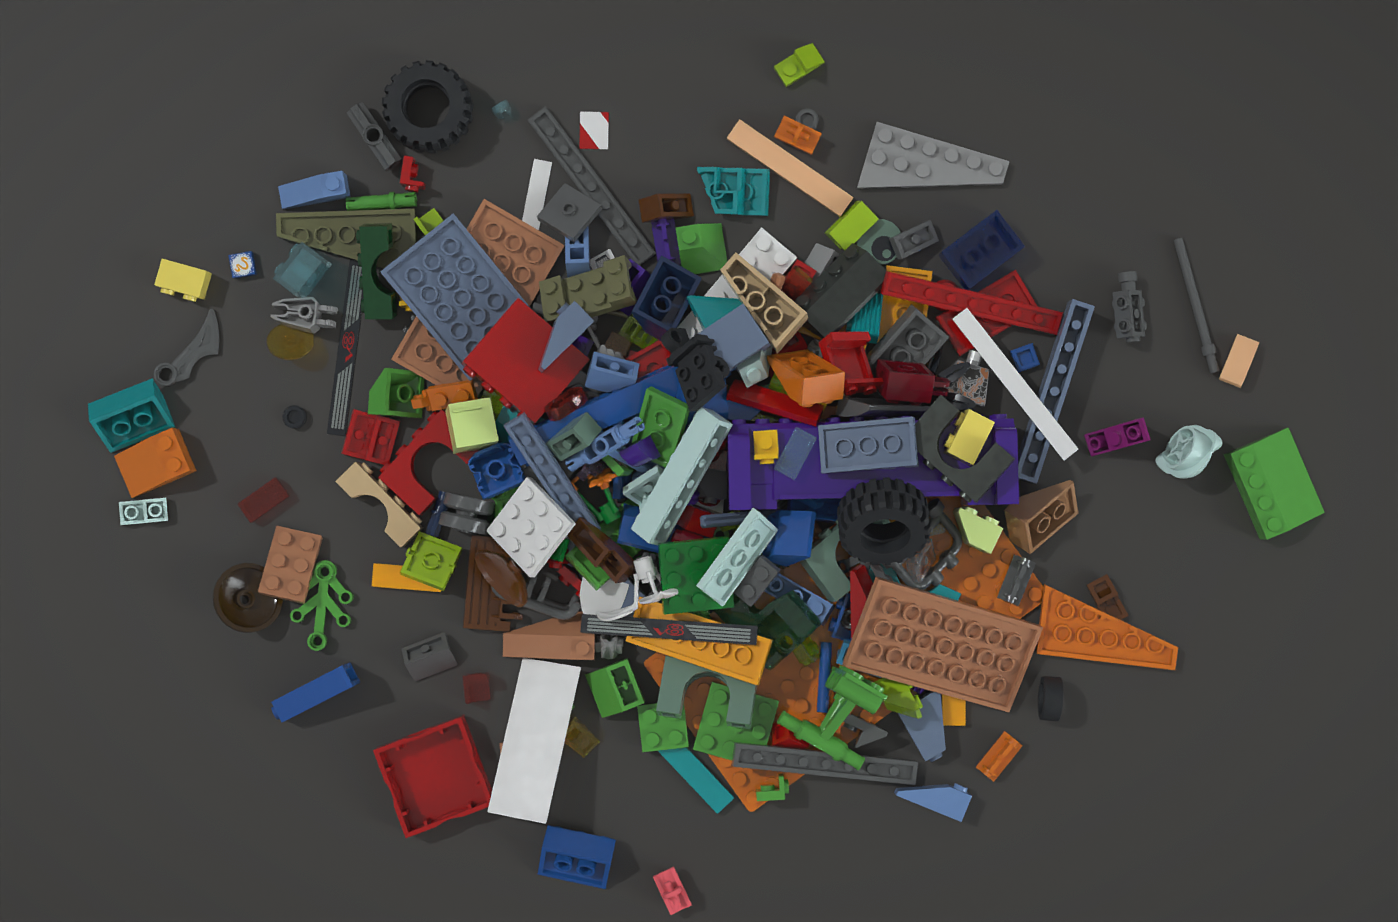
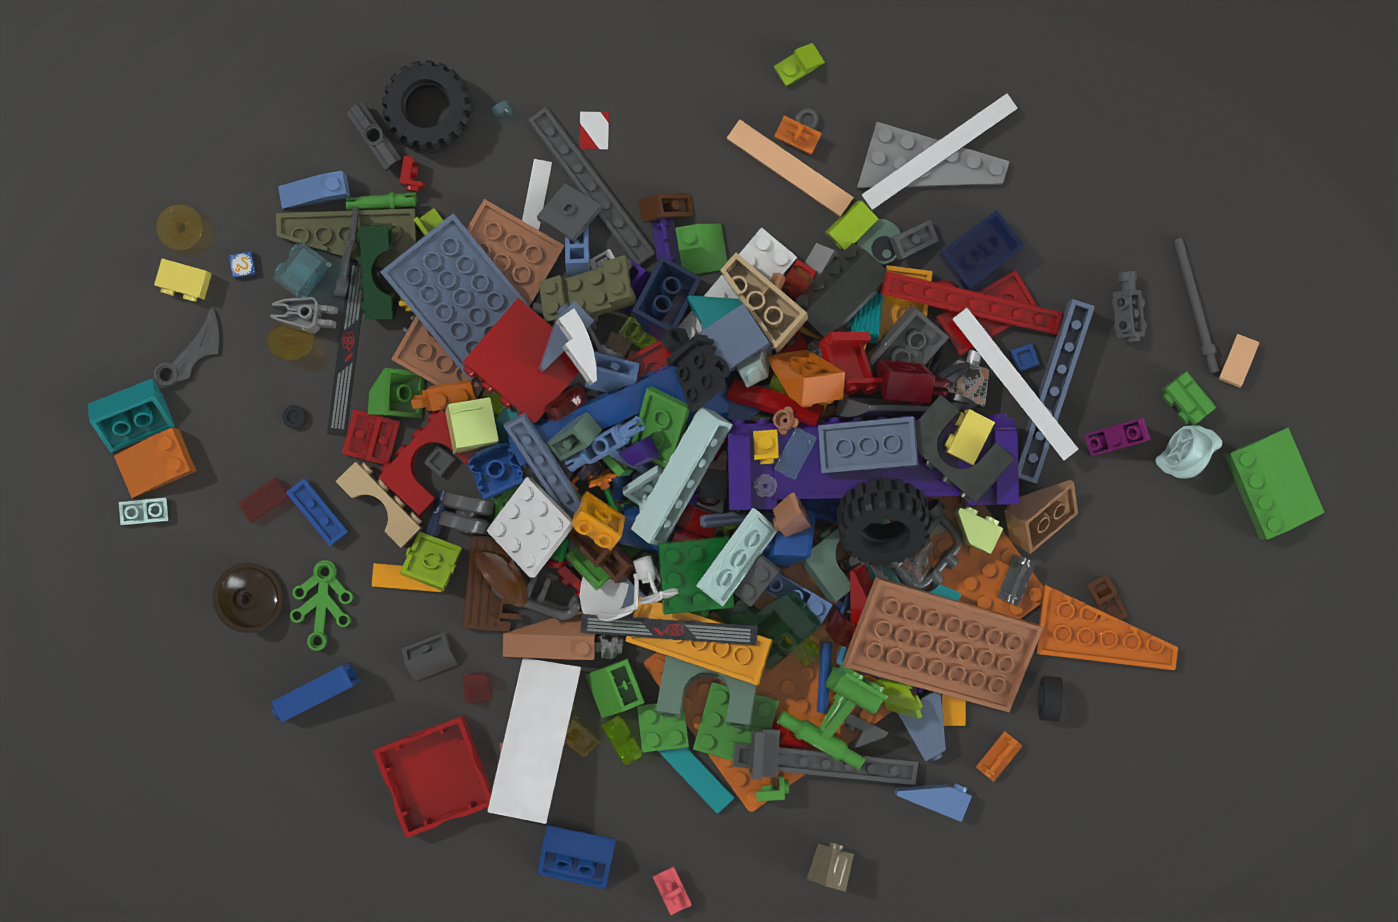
nougat plate [258,526,323,604] -> none
teal slope [697,167,770,216] -> none
none -> clear yellow dish [156,204,203,250]
none -> blue plate [286,478,349,546]
none -> dark grey piece [333,206,359,298]
none -> dark grey tile [423,445,456,477]
none -> white slope [556,308,597,386]
none -> light orange plate [571,491,626,551]
none -> clear neon green hinge [601,715,643,766]
none -> dark grey panel [748,728,780,780]
none -> clear plate [754,474,777,497]
none -> nougat slope [772,492,812,537]
none -> nougat plate [773,407,799,435]
none -> dark tan torso [807,842,854,892]
none -> clear red panel [825,611,857,648]
none -> white sticker [862,94,1017,210]
none -> bright green brick [1162,371,1216,426]

